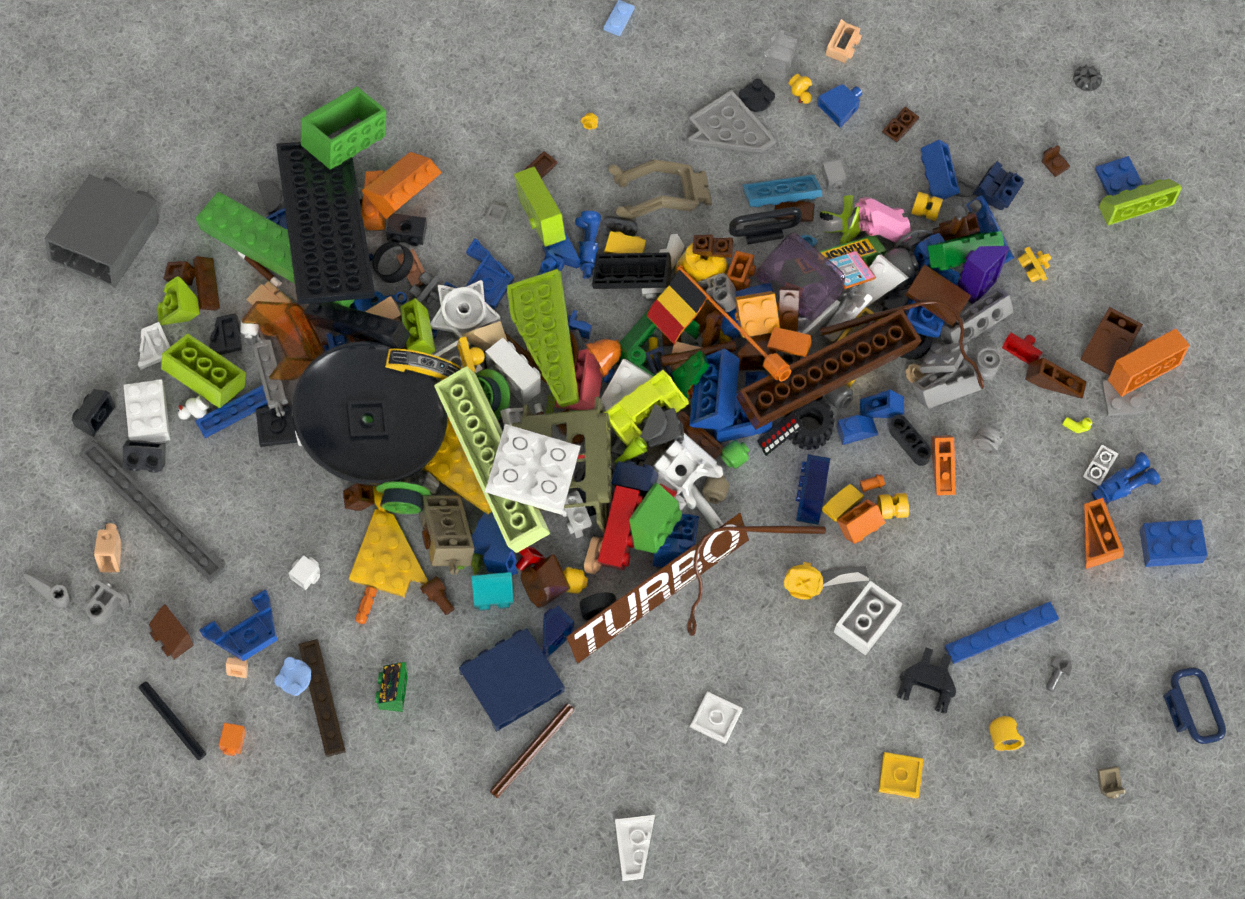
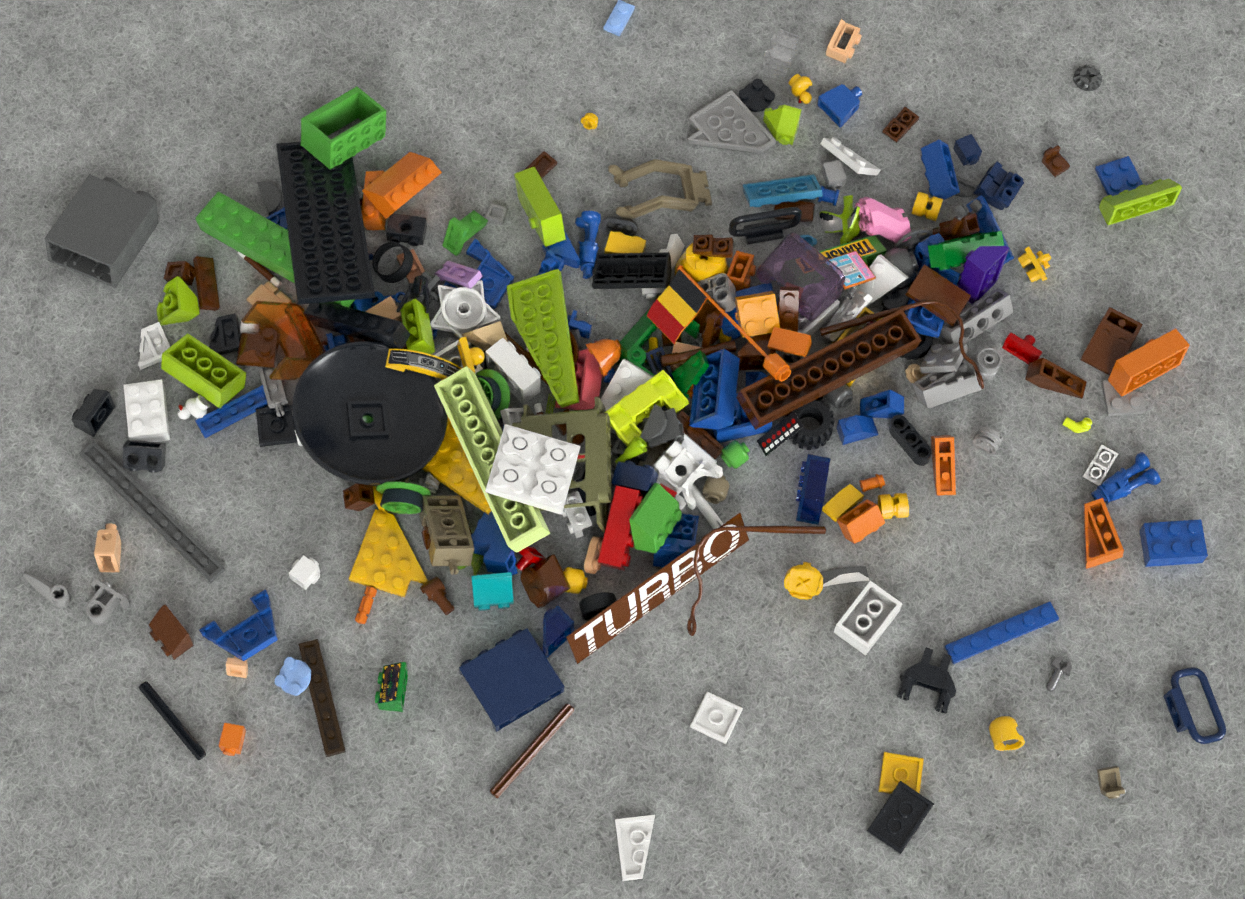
none -> reddish brown slope [236,328,280,368]
none -> black plant [396,275,429,313]
none -> lavender plate [435,261,482,289]
none -> bright green bracket [442,210,488,256]
none -> lime slope [763,105,802,145]
none -> blue bush [818,186,840,206]
none -> white wing [820,137,881,176]
none -> black tile [866,781,934,855]
none -> dark blue brick [953,134,982,166]

